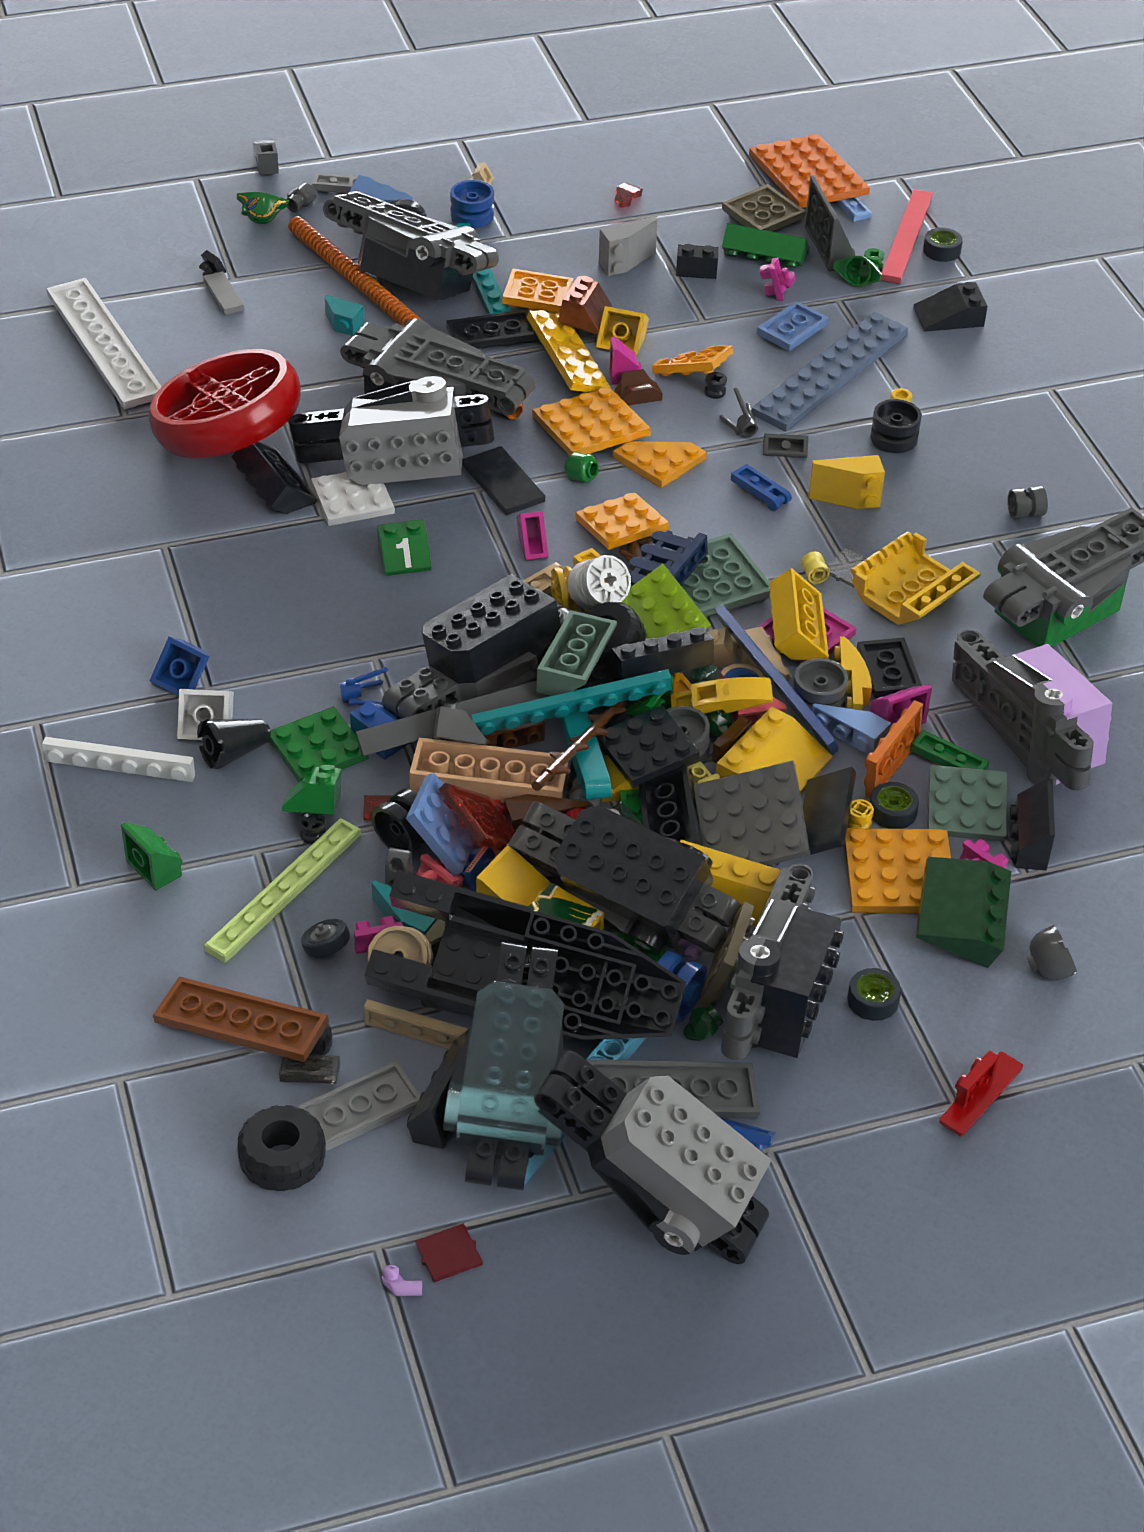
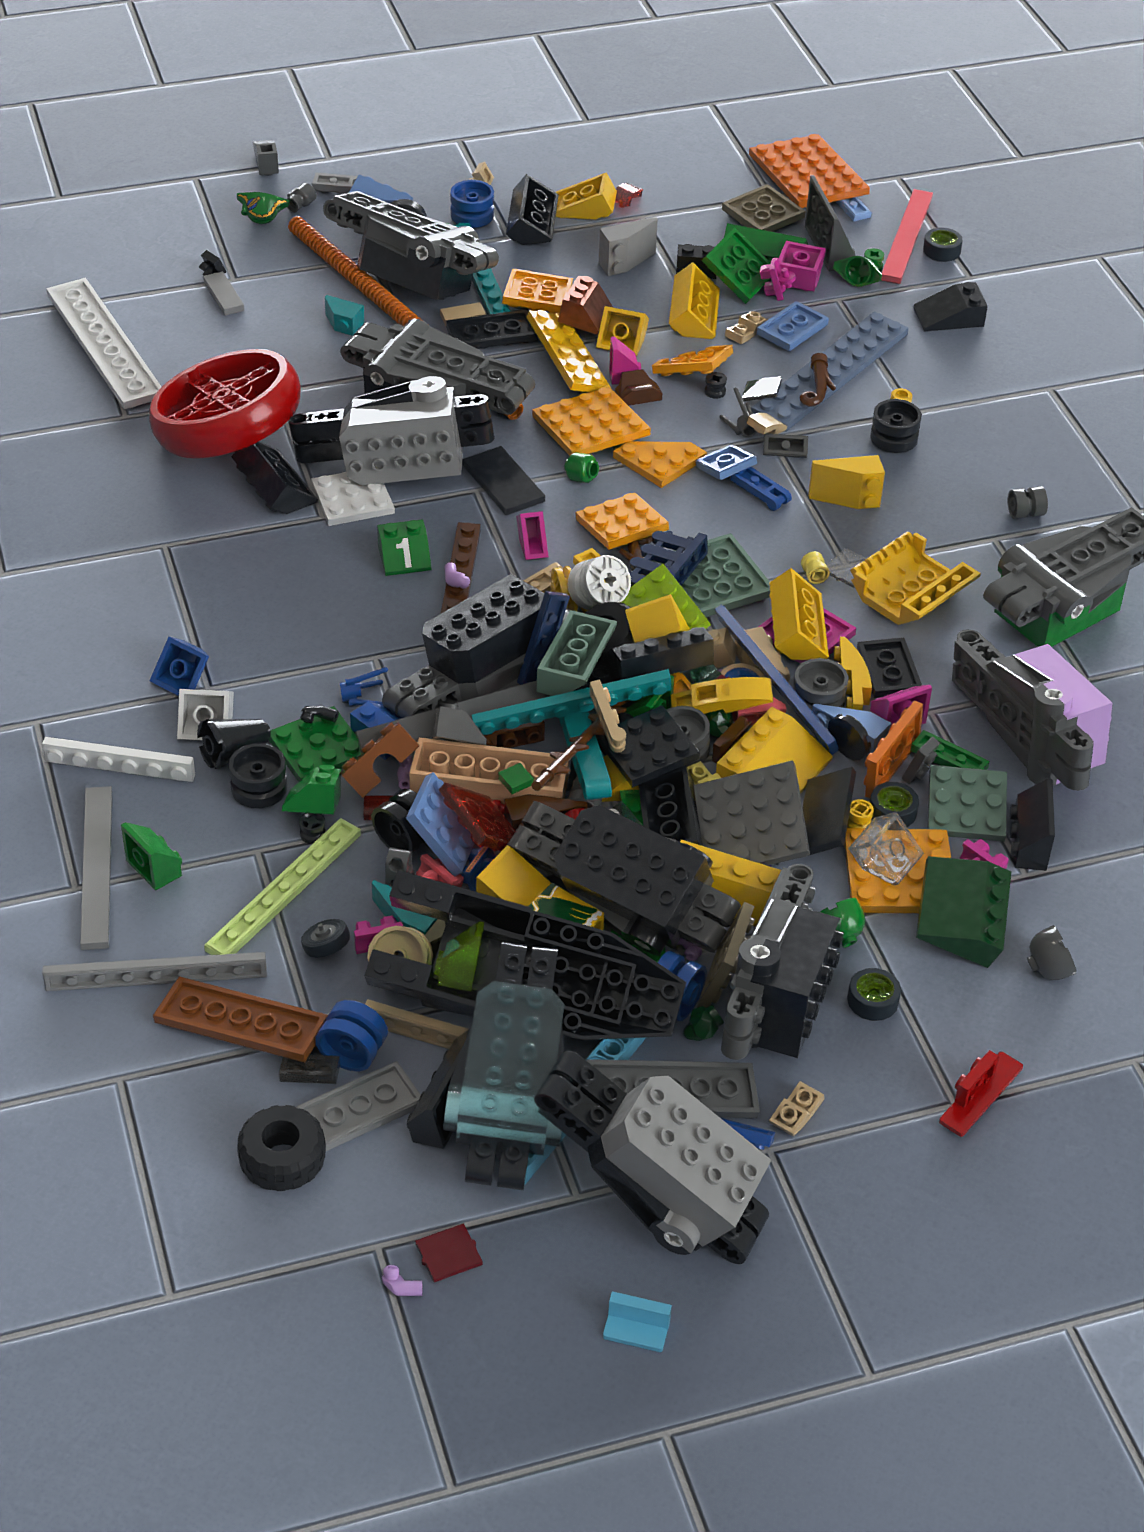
none -> light grey tile [42,952,267,991]
none -> light grey tile [80,786,112,950]
none -> black wheel [229,743,287,808]
none -> black arm [300,705,339,723]
none -> blue wheel [316,1000,388,1072]
none -> dark orange arch [341,722,419,798]
none -> lavender arm [397,755,413,789]
none -> clear neon green slope [434,921,484,991]
none -> tan tile [440,302,486,326]
none -> reddish brown plate [441,522,481,613]
none -> lavender arm [445,563,470,589]
none -> green tile [498,763,534,794]
none -> black slope [506,174,559,245]
none -> dark blue tile [517,591,570,685]
none -> yellow slope [556,172,617,219]
none -> tan plate [590,679,626,753]
none -> medium azure panel [603,1291,672,1352]
none -> yellow slope [625,594,690,643]
none -> yellow slope [669,262,720,339]
none -> medium blue tile [695,444,758,480]
none -> green plate [702,227,771,304]
none -> tan slope [724,311,768,344]
none -> clear smoke piece [742,376,782,402]
none -> tan slope [747,413,787,435]
none -> tan slope [769,1081,824,1136]
none -> dark pink slope [779,241,826,292]
none -> reddish brown plant [799,353,836,407]
none -> green cylinder [820,898,865,948]
none -> black tile [828,714,871,760]
none -> clear slope [848,812,924,886]
none -> dark grey plate [902,737,940,784]

